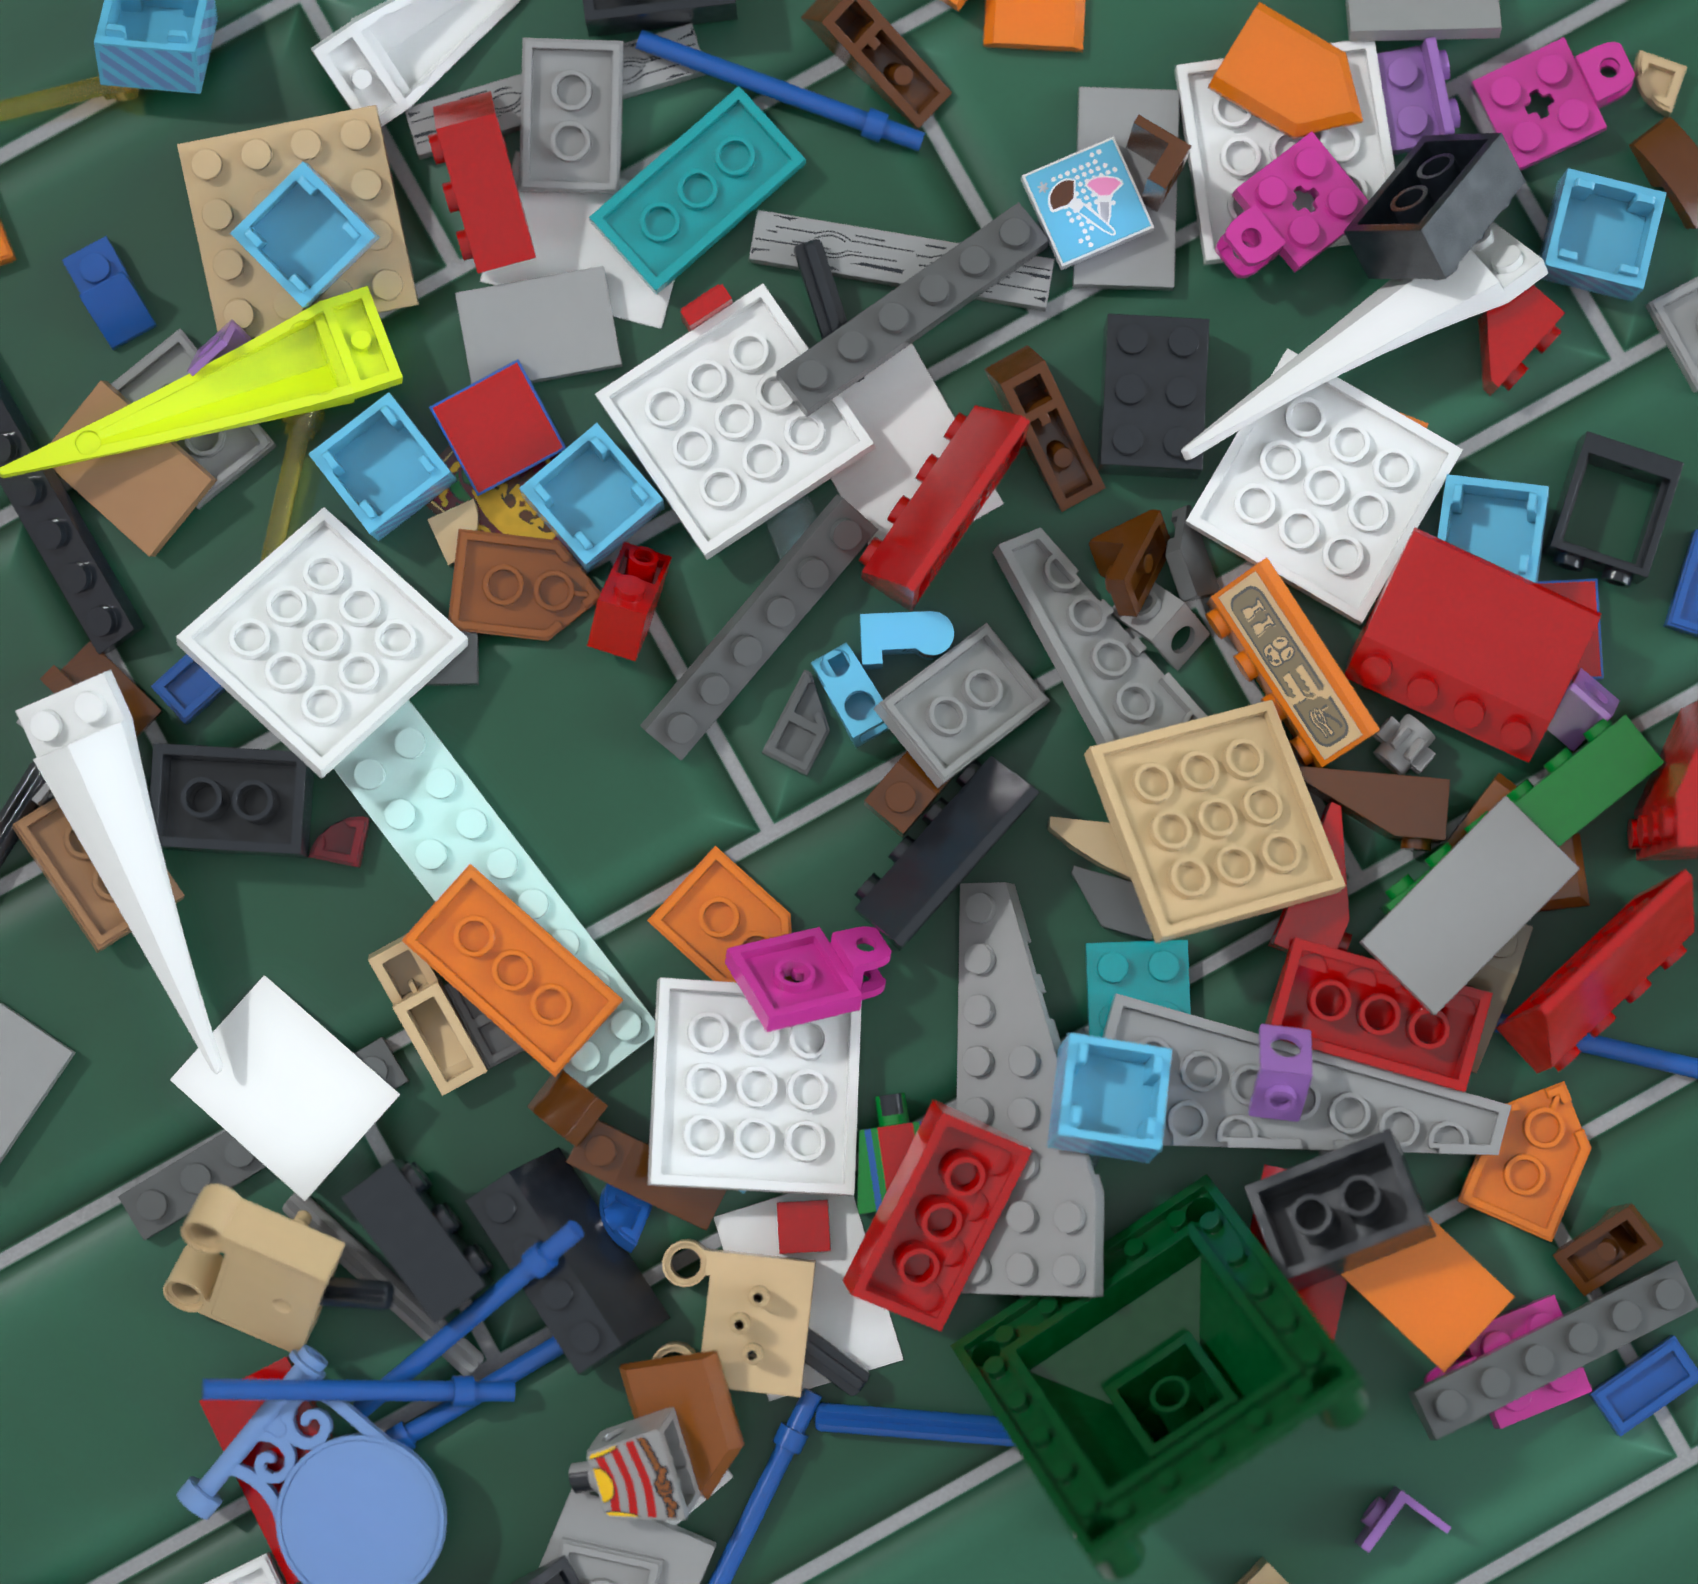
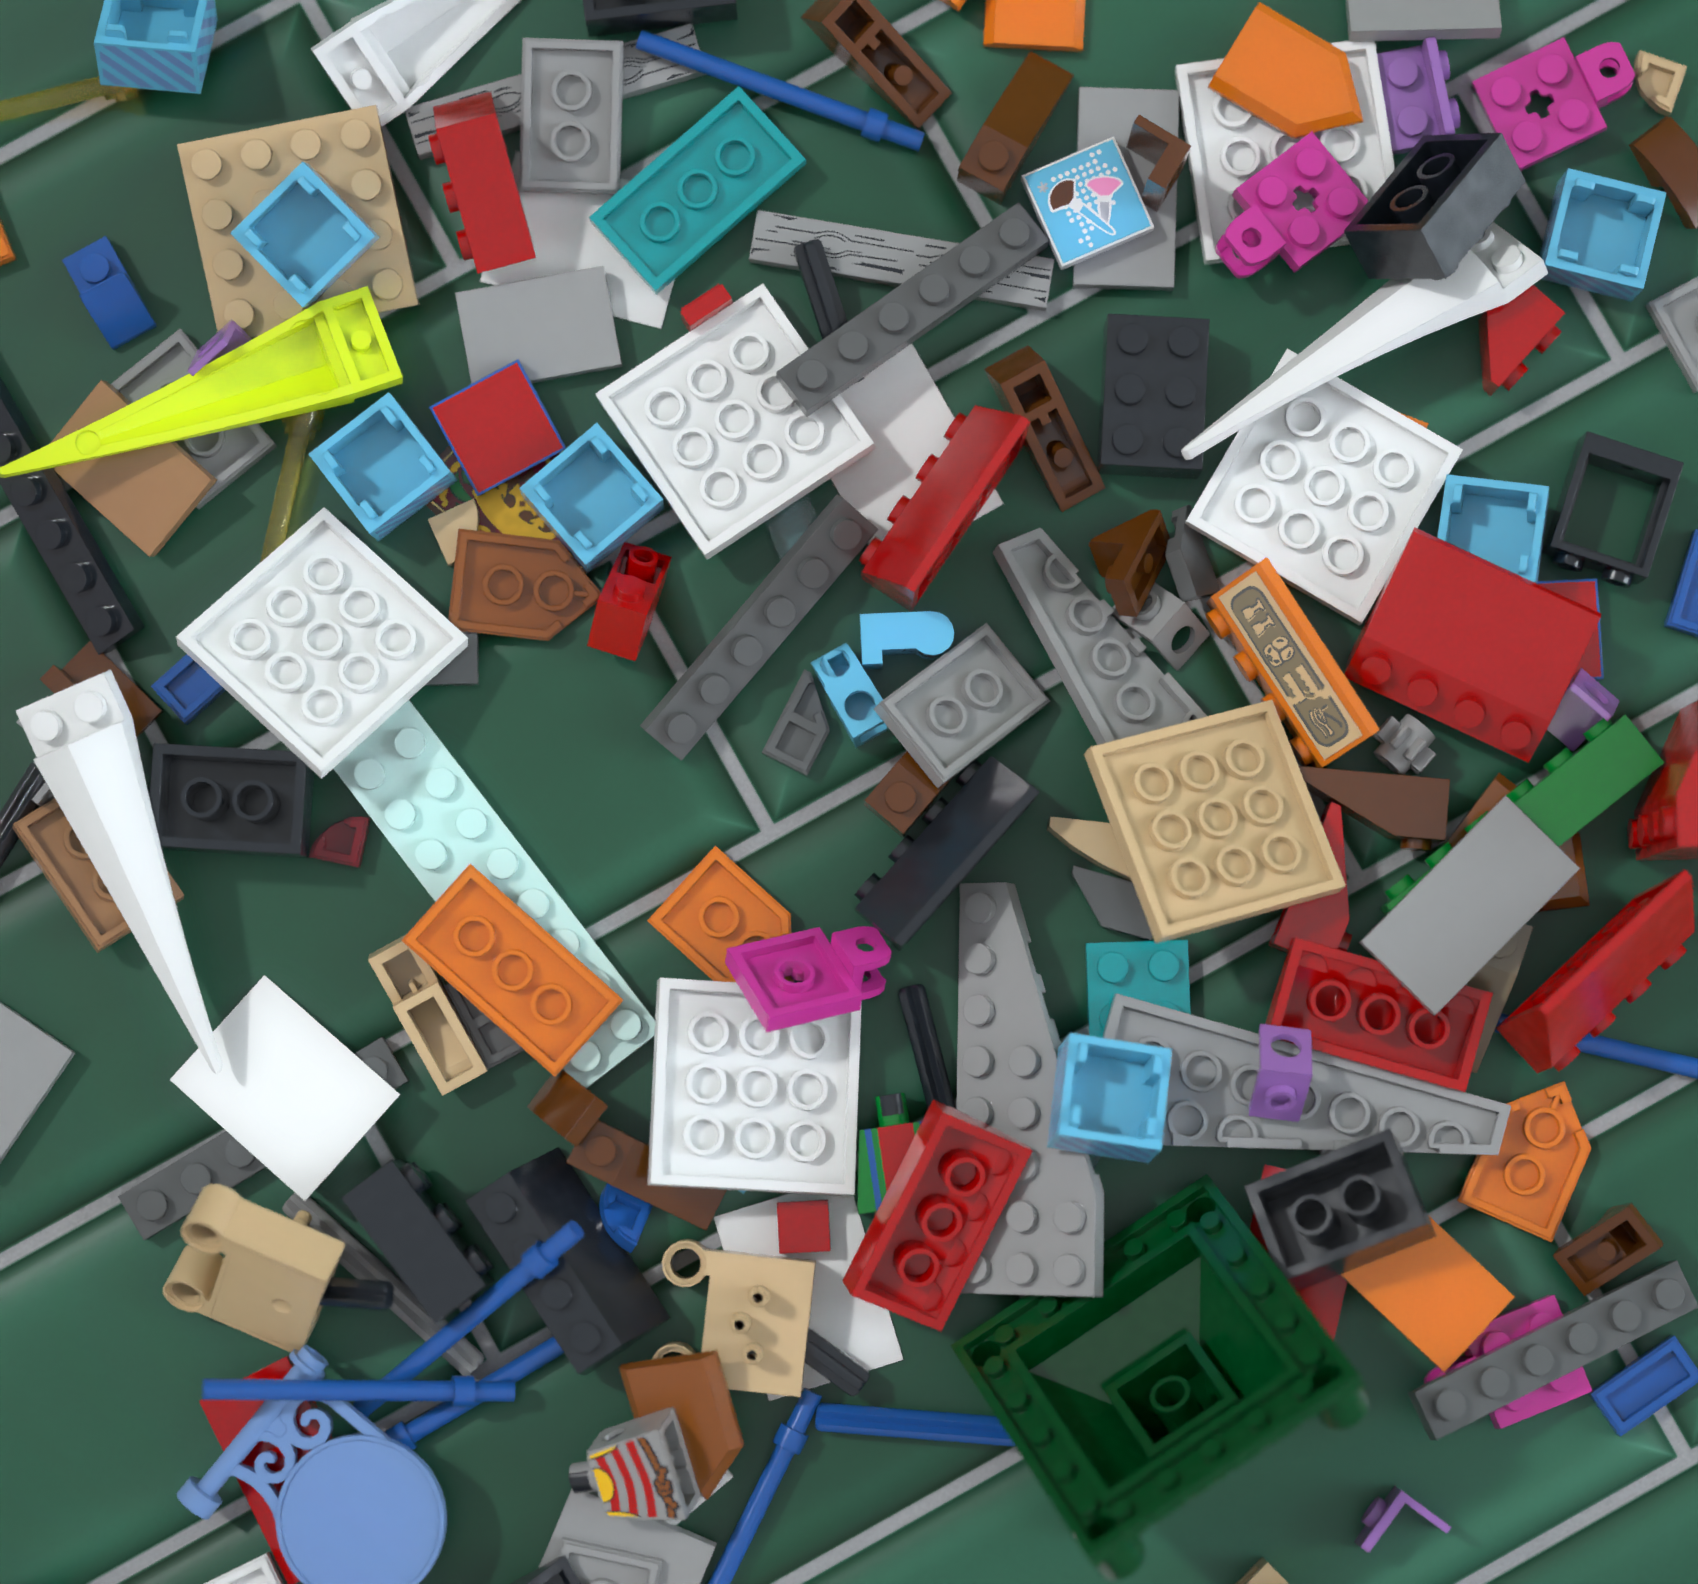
none -> black axle [898,984,956,1109]
none -> reddish brown slope [957,51,1074,205]

